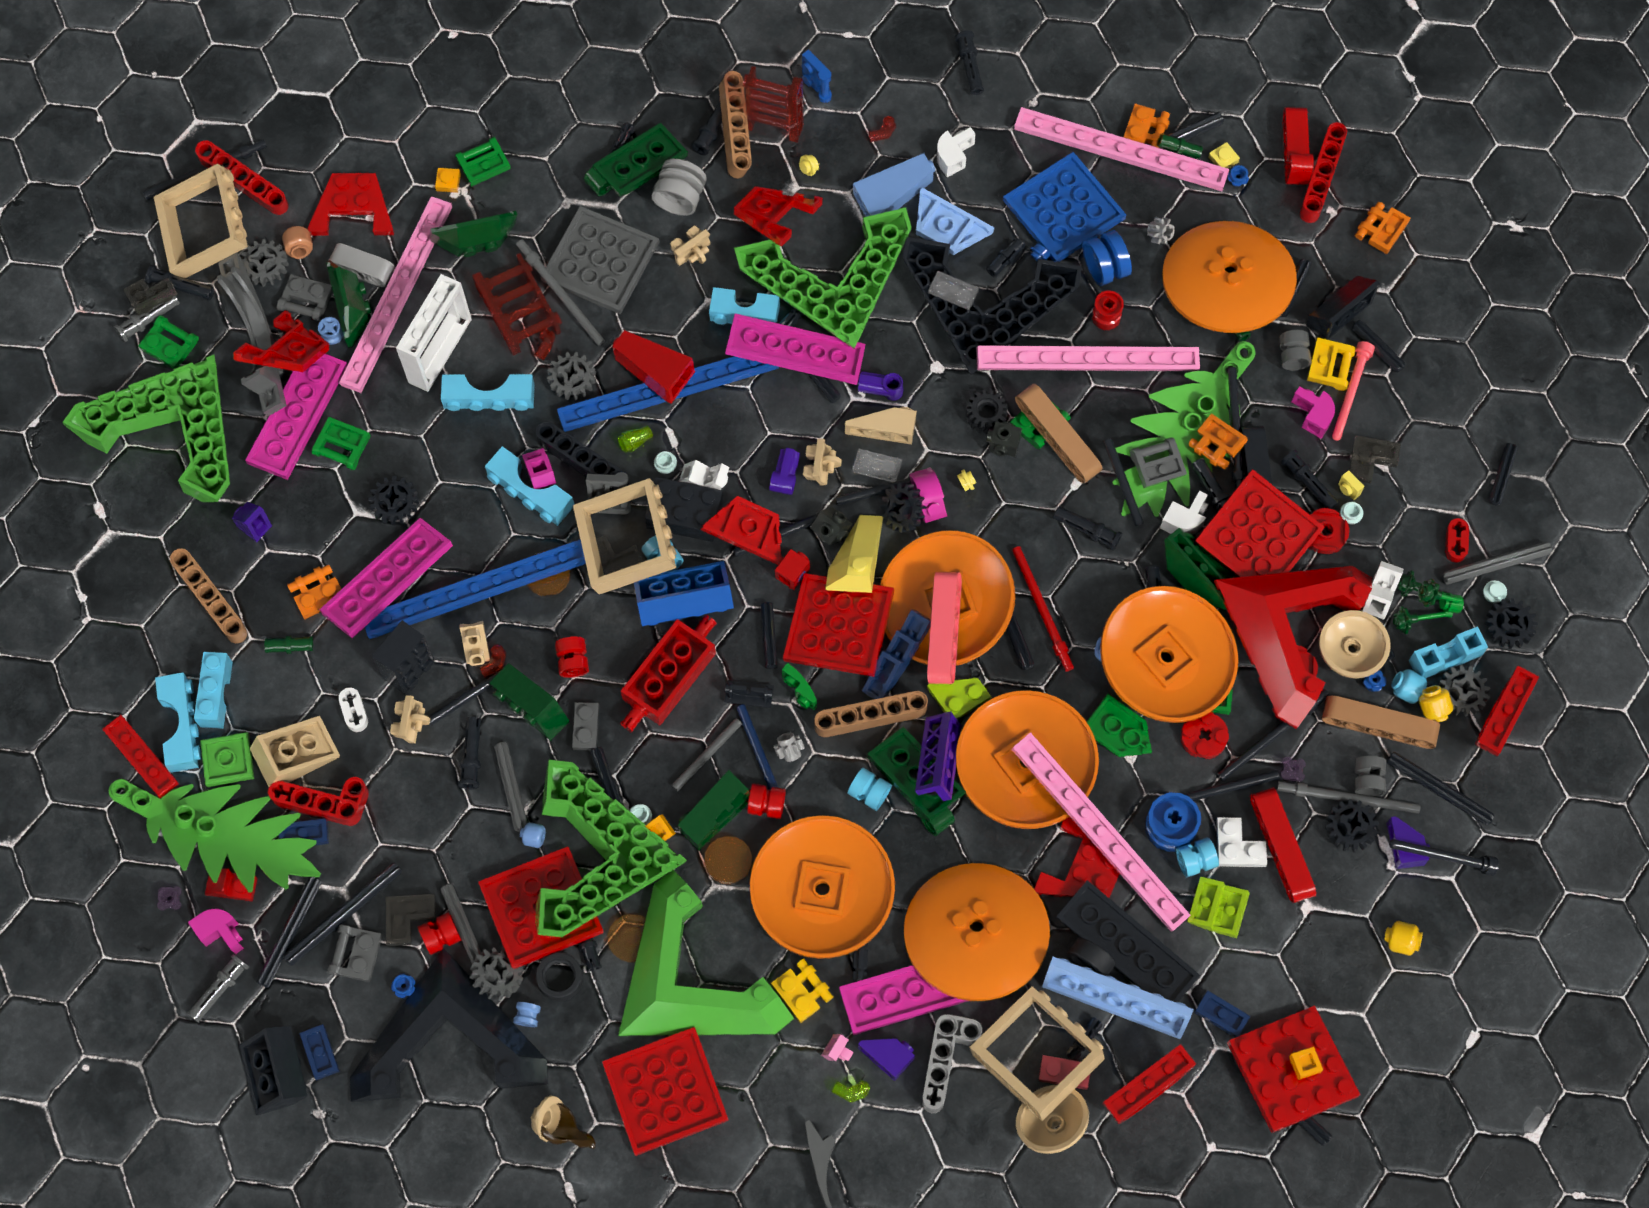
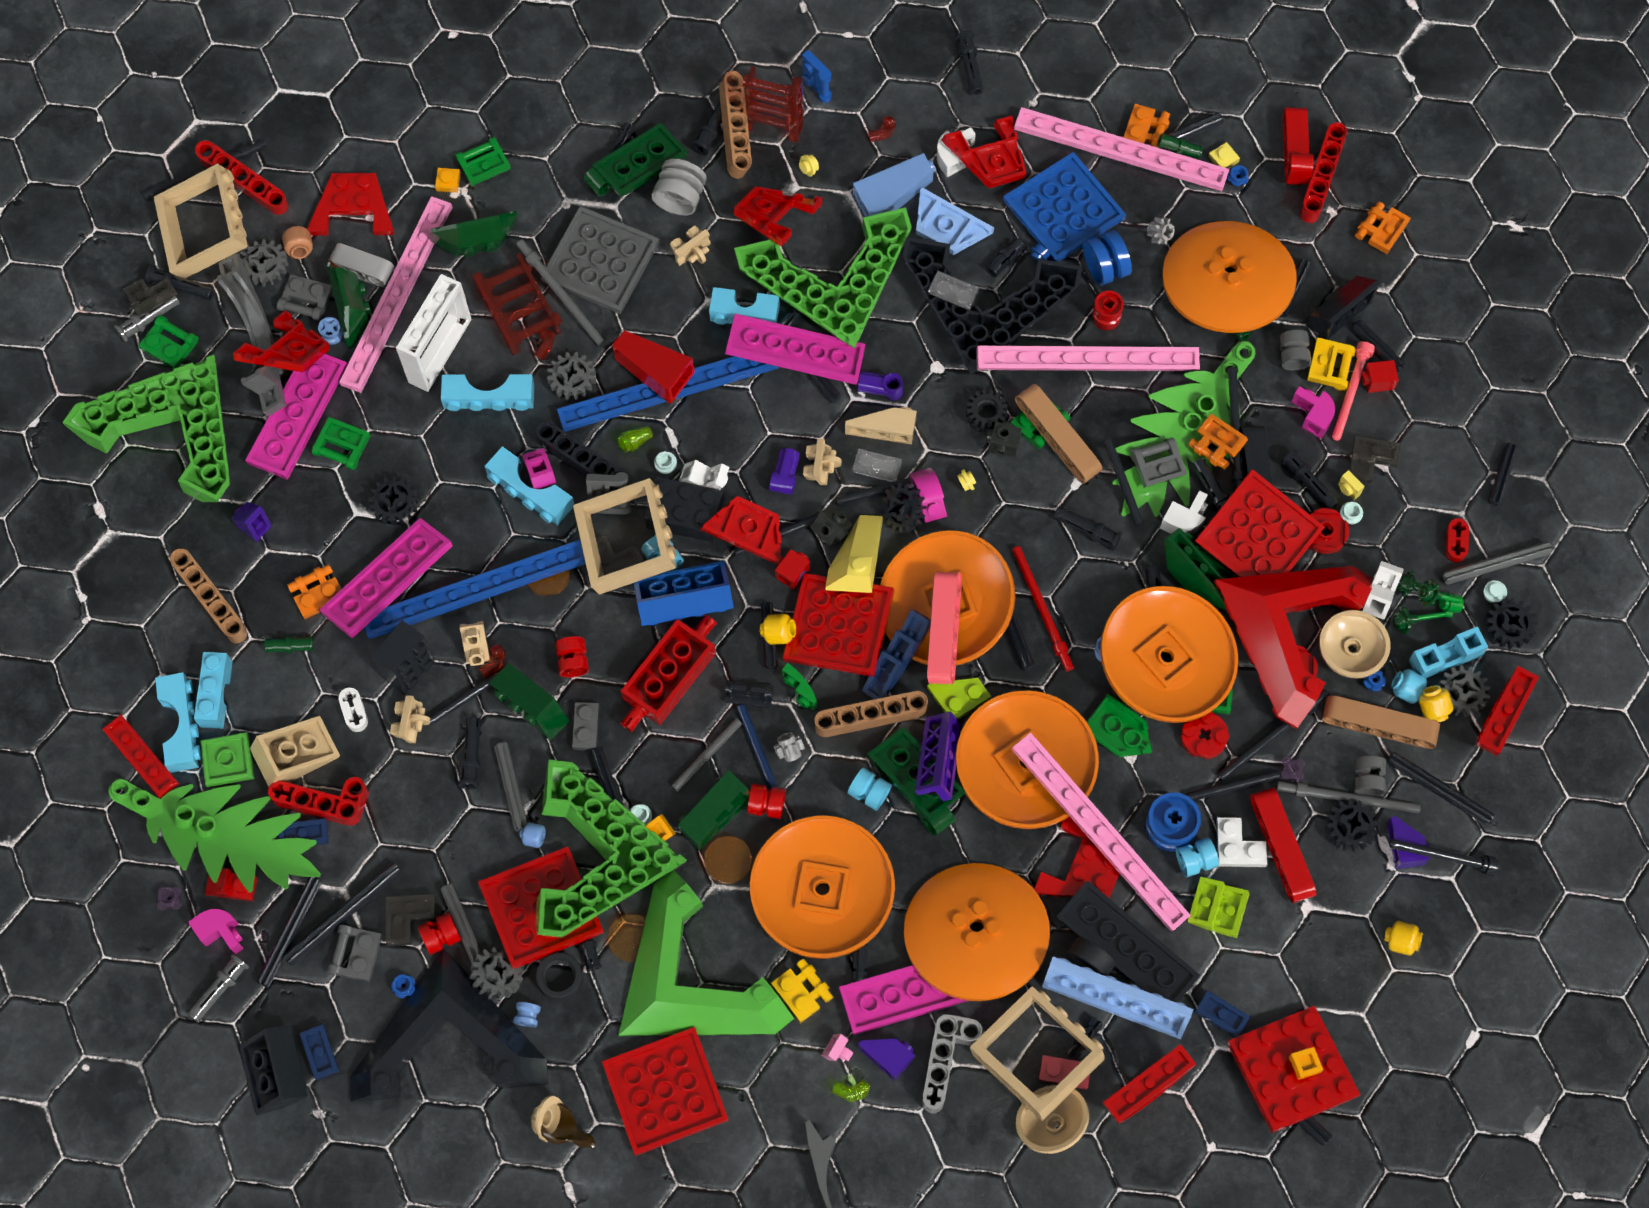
none -> yellow head [760,614,796,645]
none -> red wing [941,116,1027,189]
none -> red brick [1361,360,1399,393]

